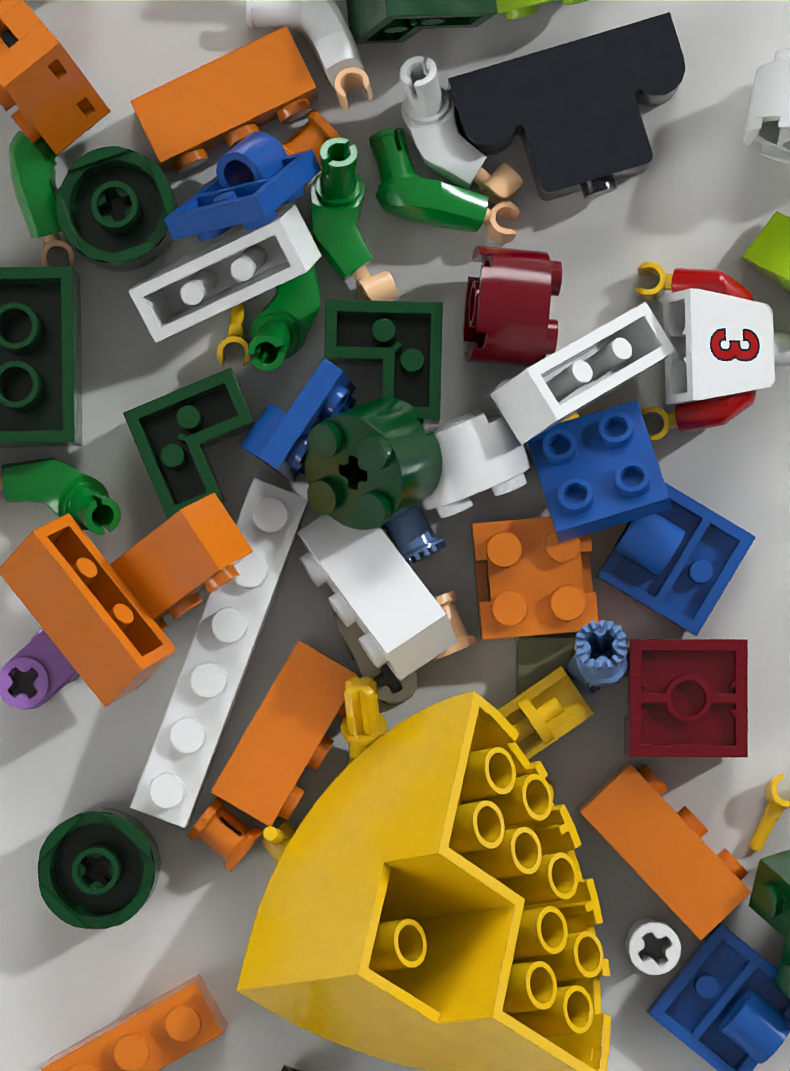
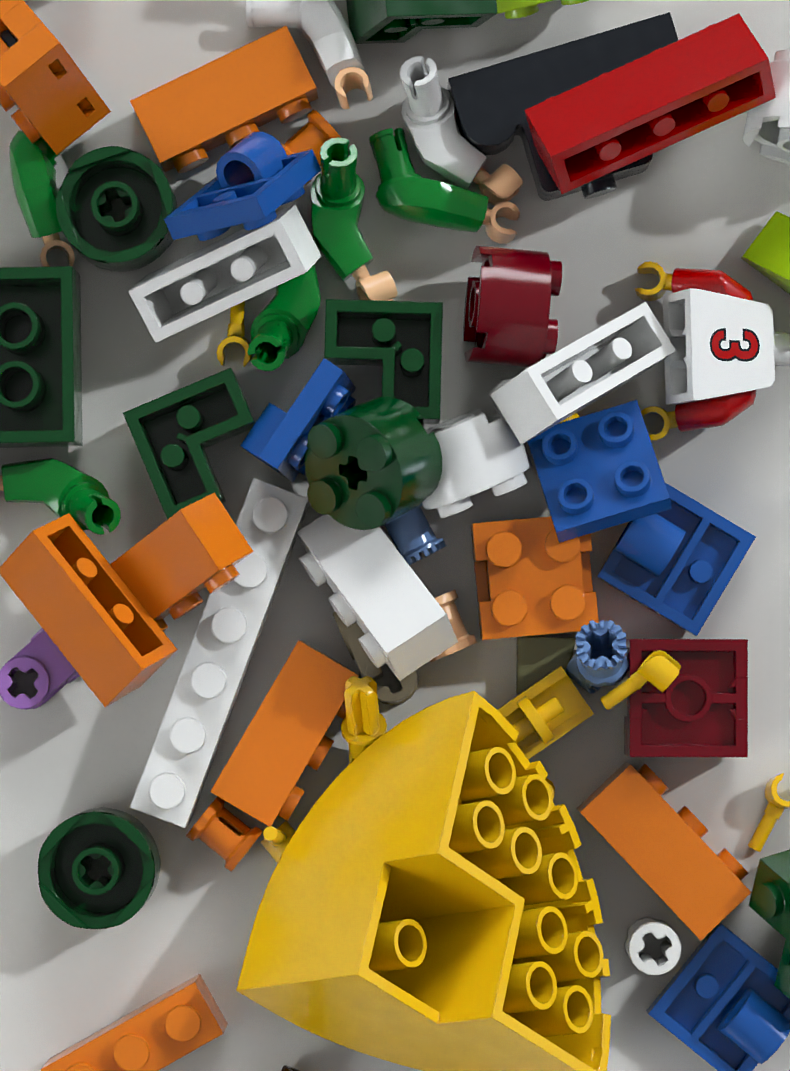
none -> red brick [524,13,776,194]
none -> yellow hand [600,650,681,710]

